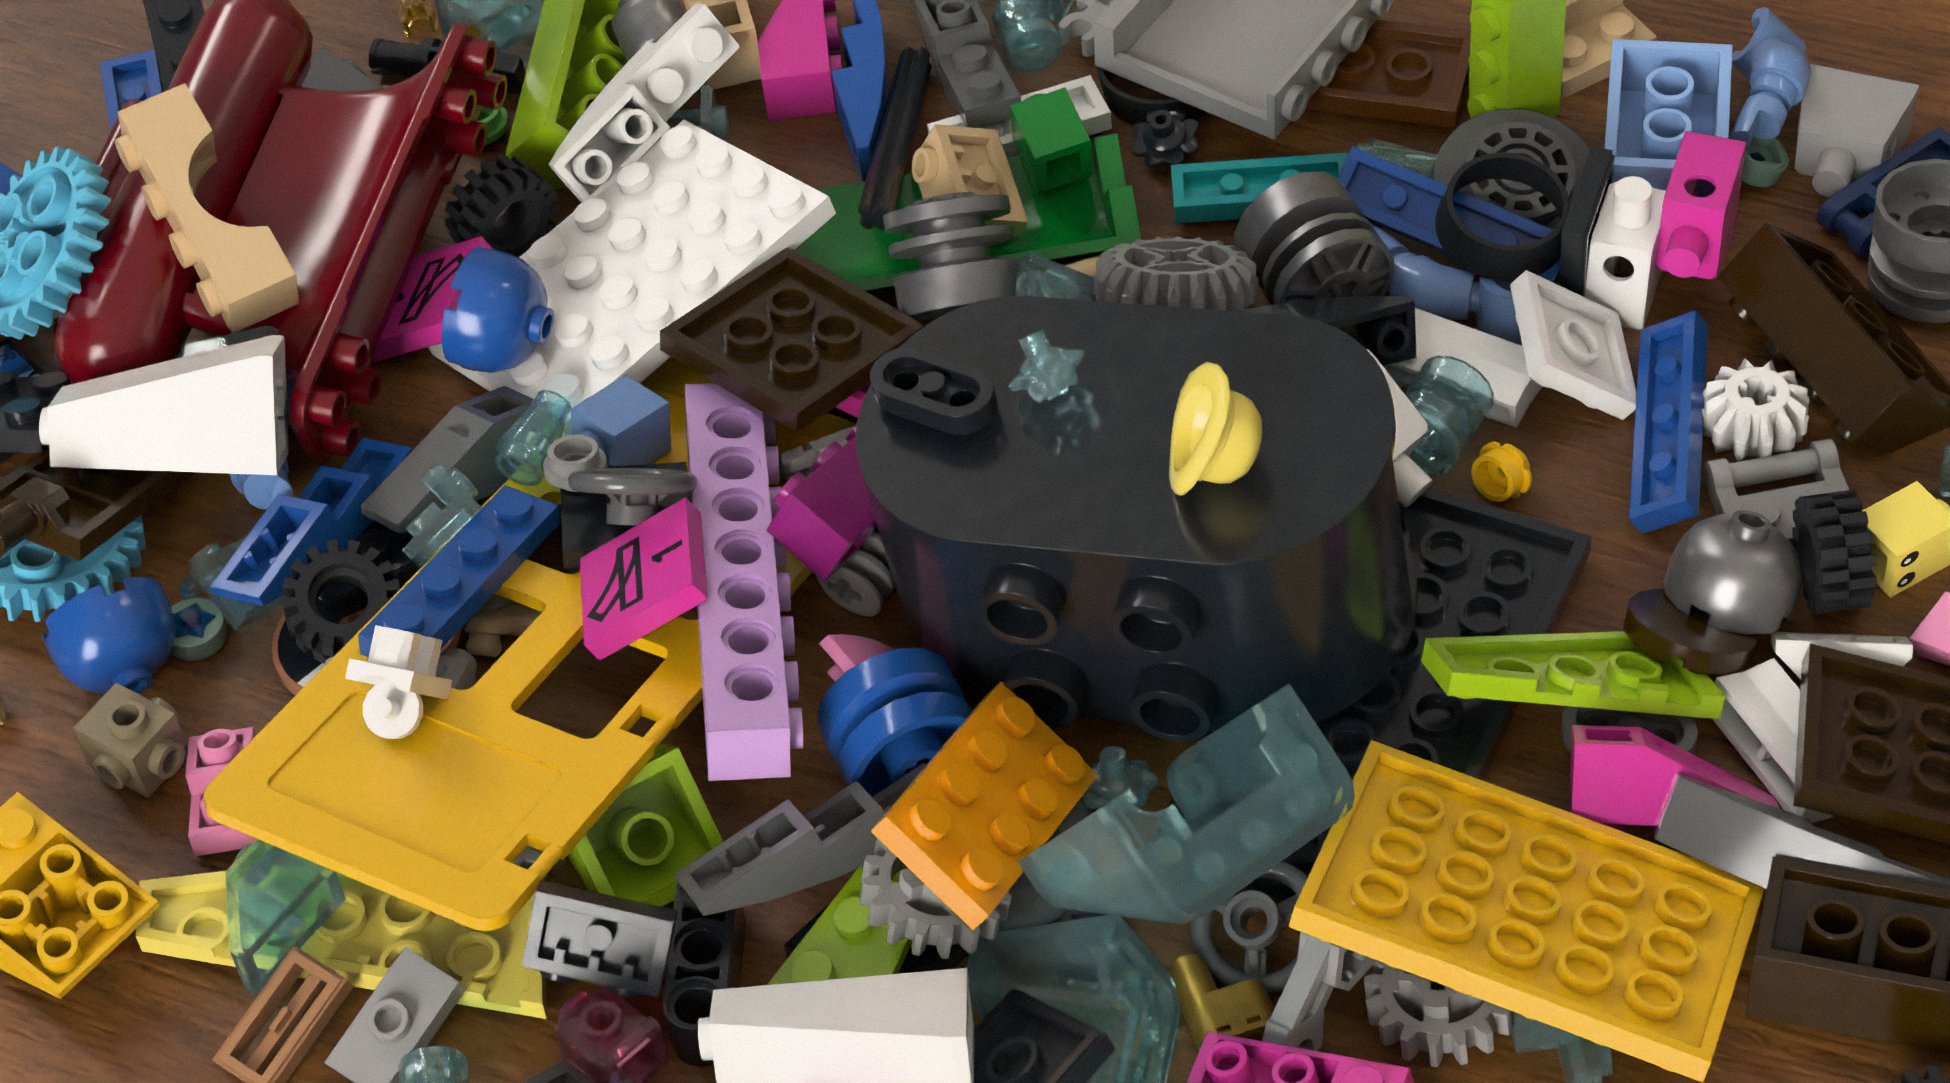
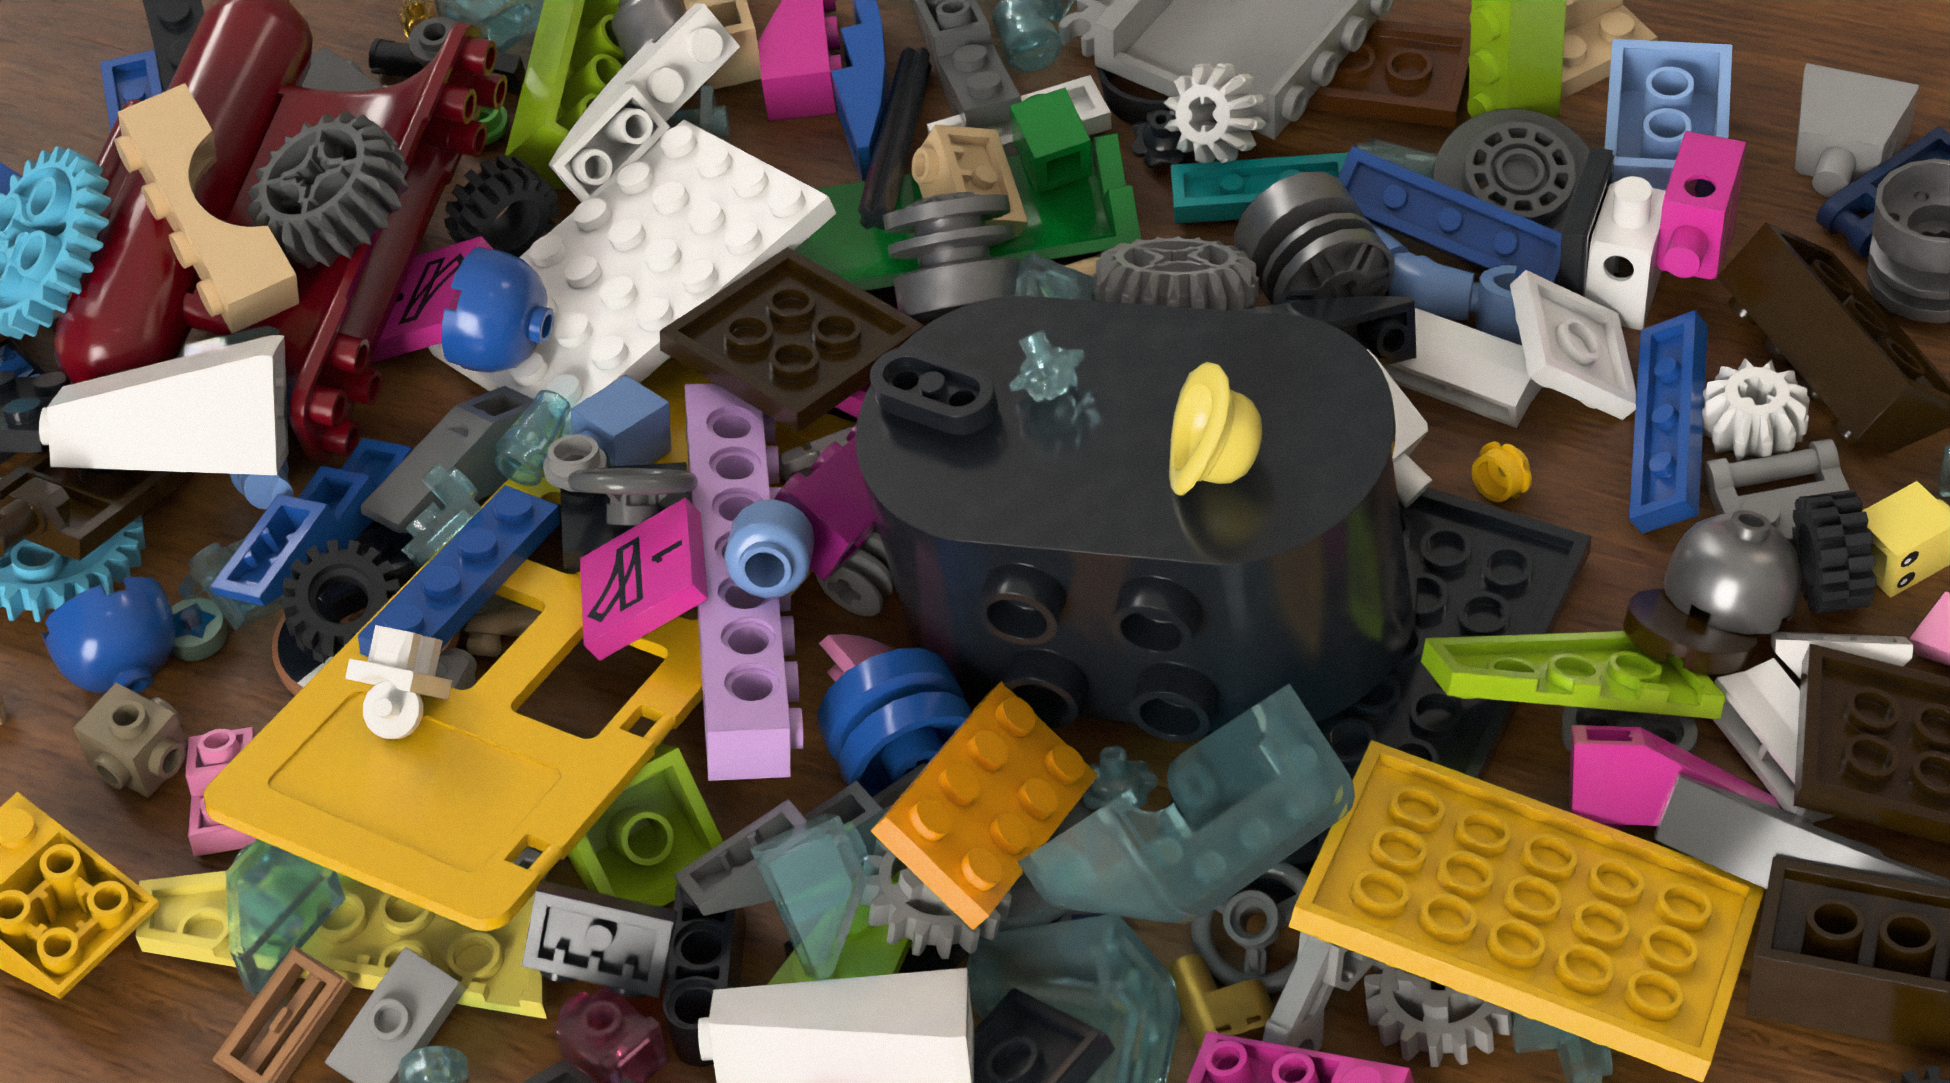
clear light blue wheel [1406,356,1494,475] -> none
black tyre [1435,153,1570,281] -> none
medium blue piece [1728,7,1811,147] -> none
sand green tile [1742,137,1789,187] -> none
none -> dark grey gear [247,111,409,269]
none -> dark grey plate [408,17,458,67]
none -> medium blue head [724,499,815,598]
none -> clear light blue slope [750,813,868,981]
none -> white gear [1164,63,1267,163]

